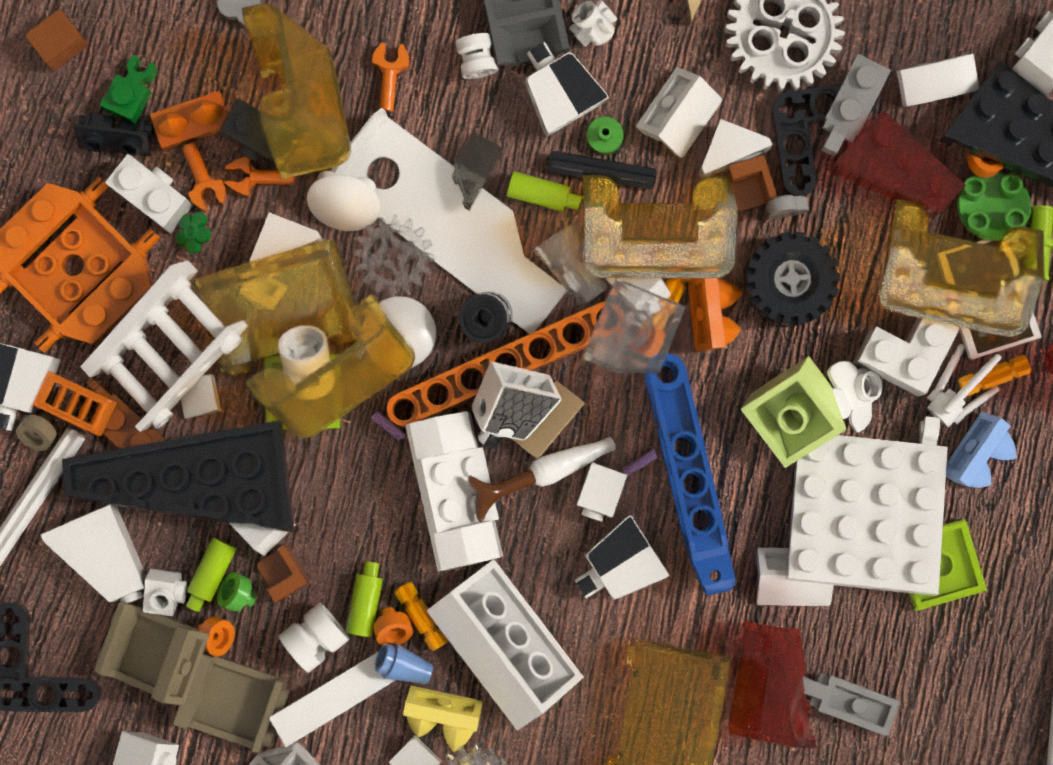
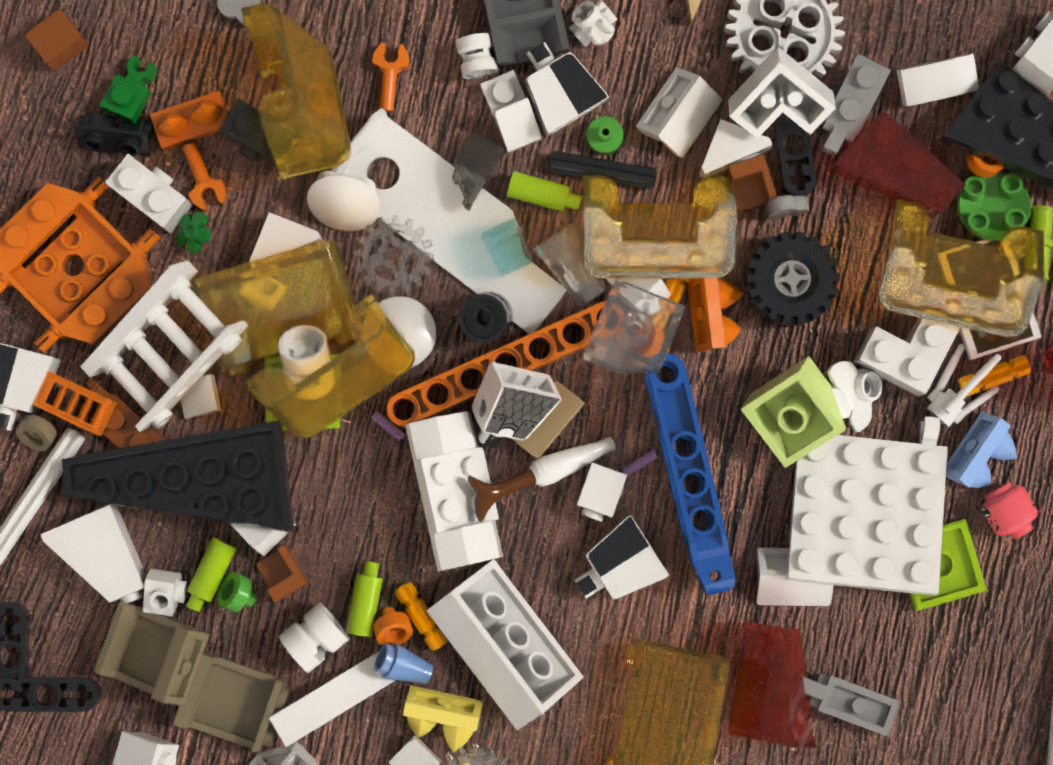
orange tile [196,616,235,657] -> none
orange bar [225,156,296,198] -> none
none -> white slope [480,70,542,153]
none -> clear light blue panel [481,218,533,277]
none -> white brick [728,47,836,139]
none -> coral head [981,482,1038,539]

